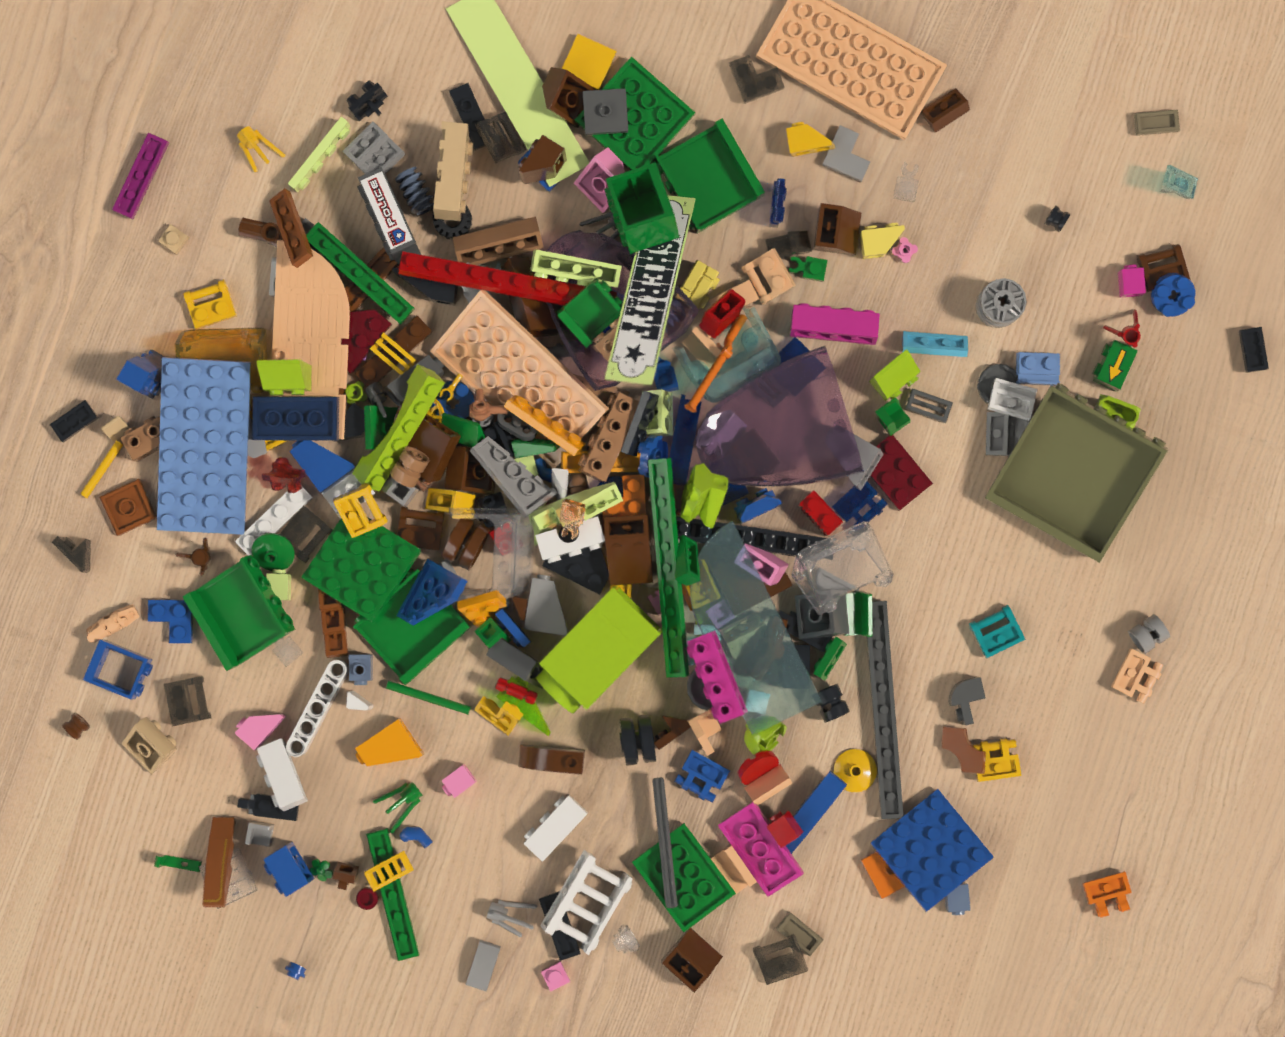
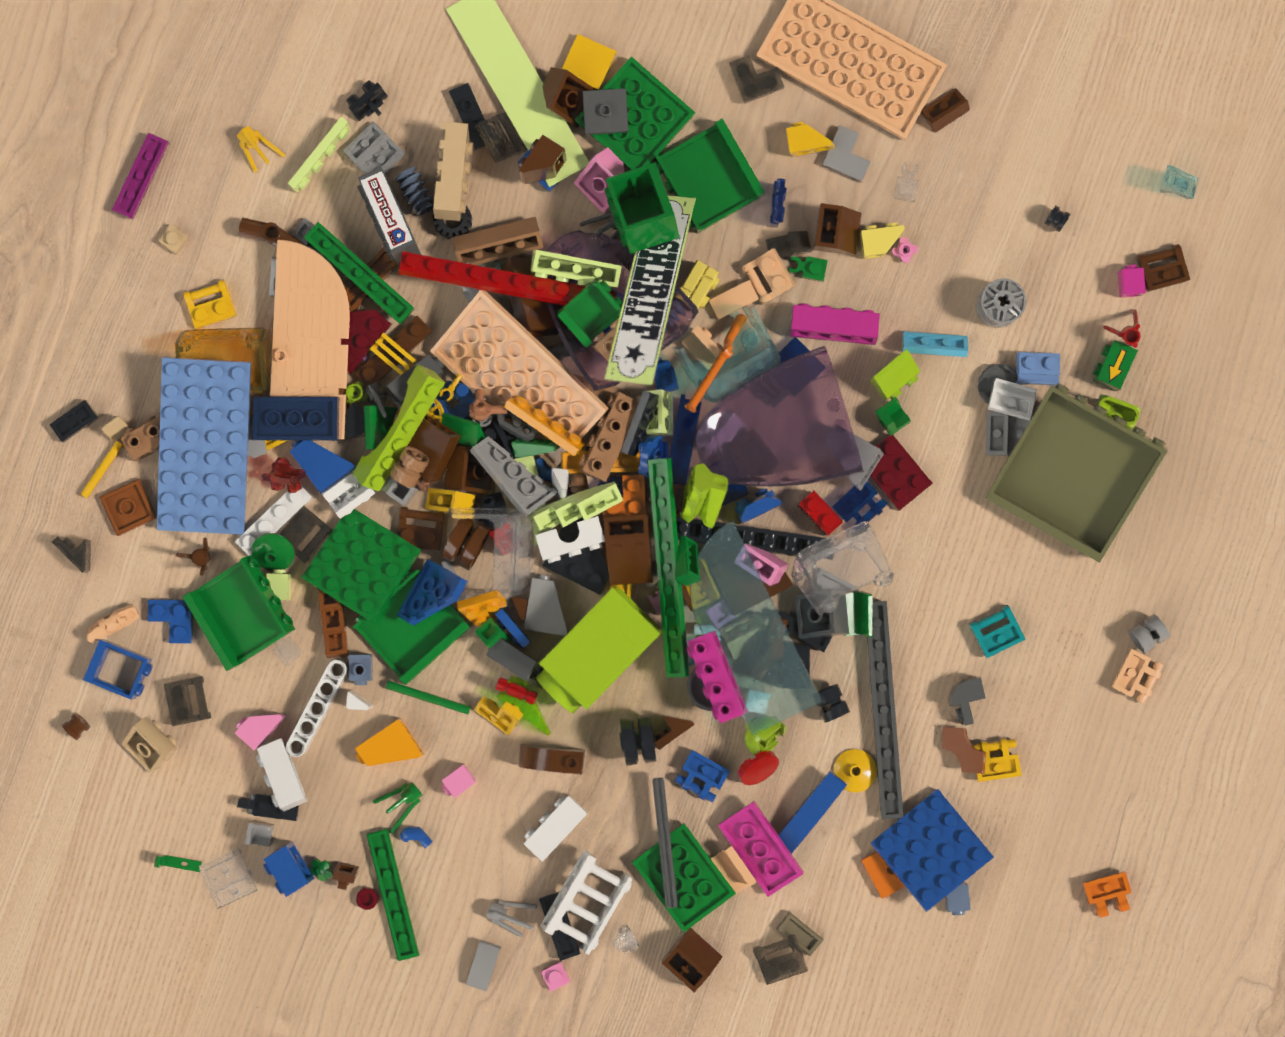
blue wedge [116,350,165,399] -> none
dark orange slope [203,817,236,908] -> none
lime slope [257,359,312,396] -> none
dark orange plate [269,188,313,268] -> none
blue plate [285,962,306,980] -> none
yellow plate [333,483,388,538] -> none
yellow slope [364,851,414,891] -> none
black slope [393,265,458,306] -> none
clear orange plate [560,499,586,539] -> none
light nougat panel [688,709,722,756] -> none
red brick [699,289,746,338] -> none
light nougat panel [744,764,792,805] -> none
red brick [766,810,803,848] -> none
green plate [813,636,847,681] -> none
dark grey tile [905,388,953,423] -> none
dark tan tile [1134,109,1180,136] -> none
blue plate [1151,273,1196,317] -> none
black plate [1239,327,1269,373] -> none

